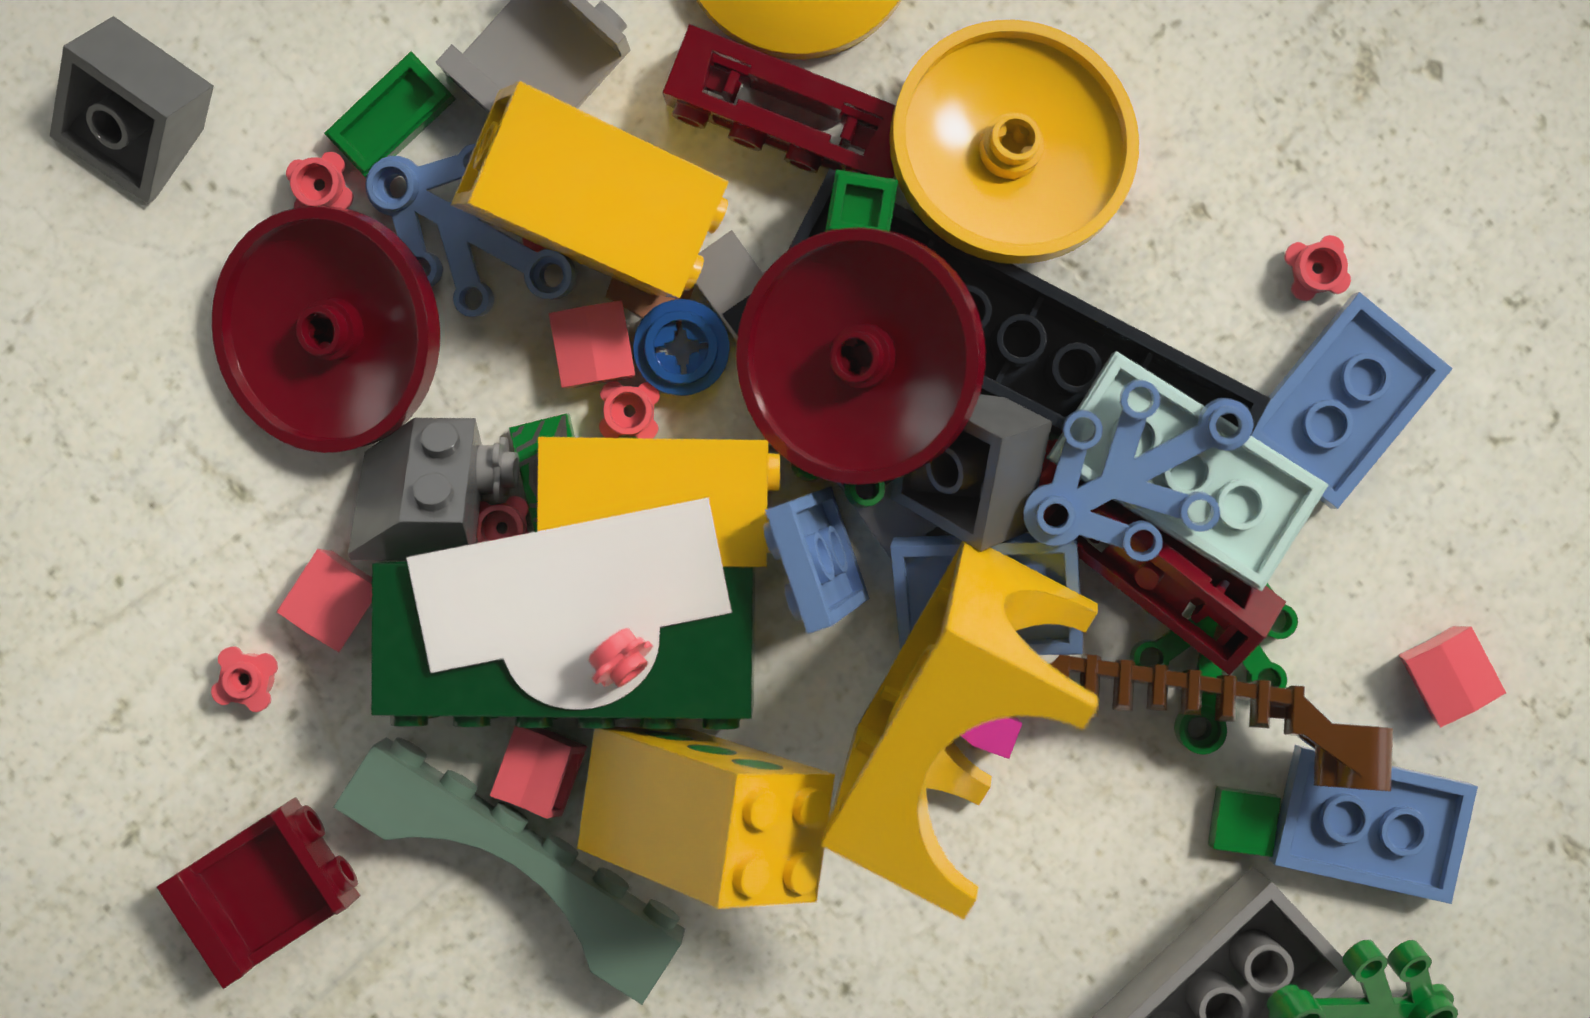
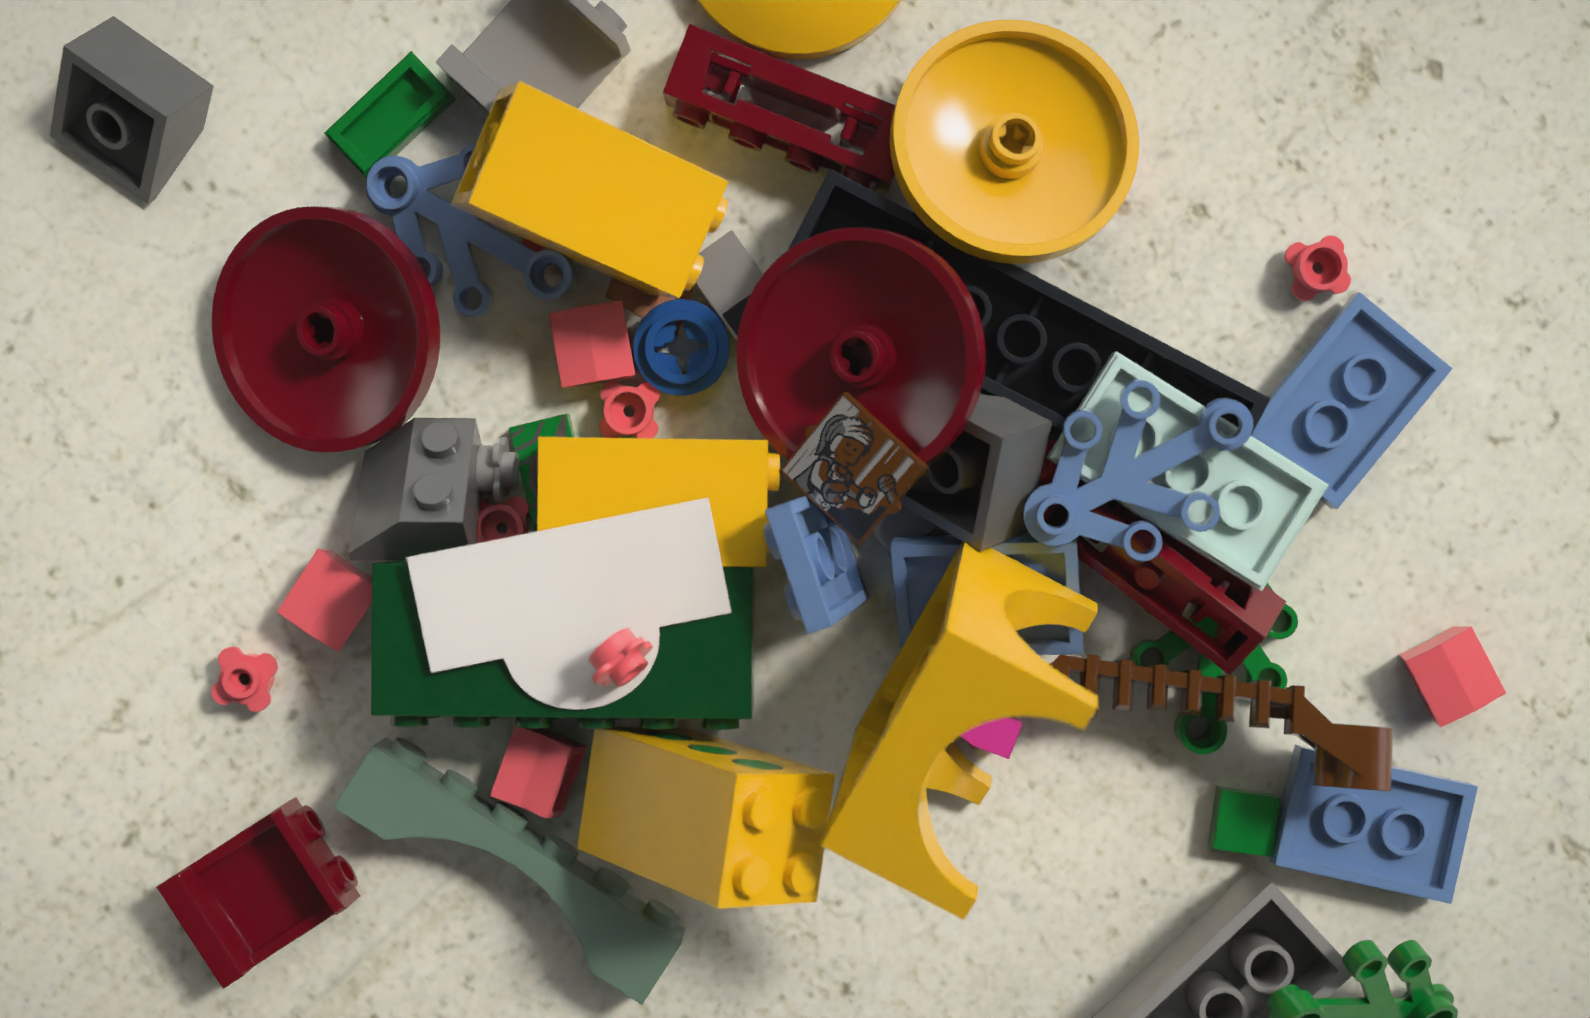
coral plate [286,152,354,209] -> none
green tile [826,170,898,232] -> none
none -> piece [780,392,929,545]

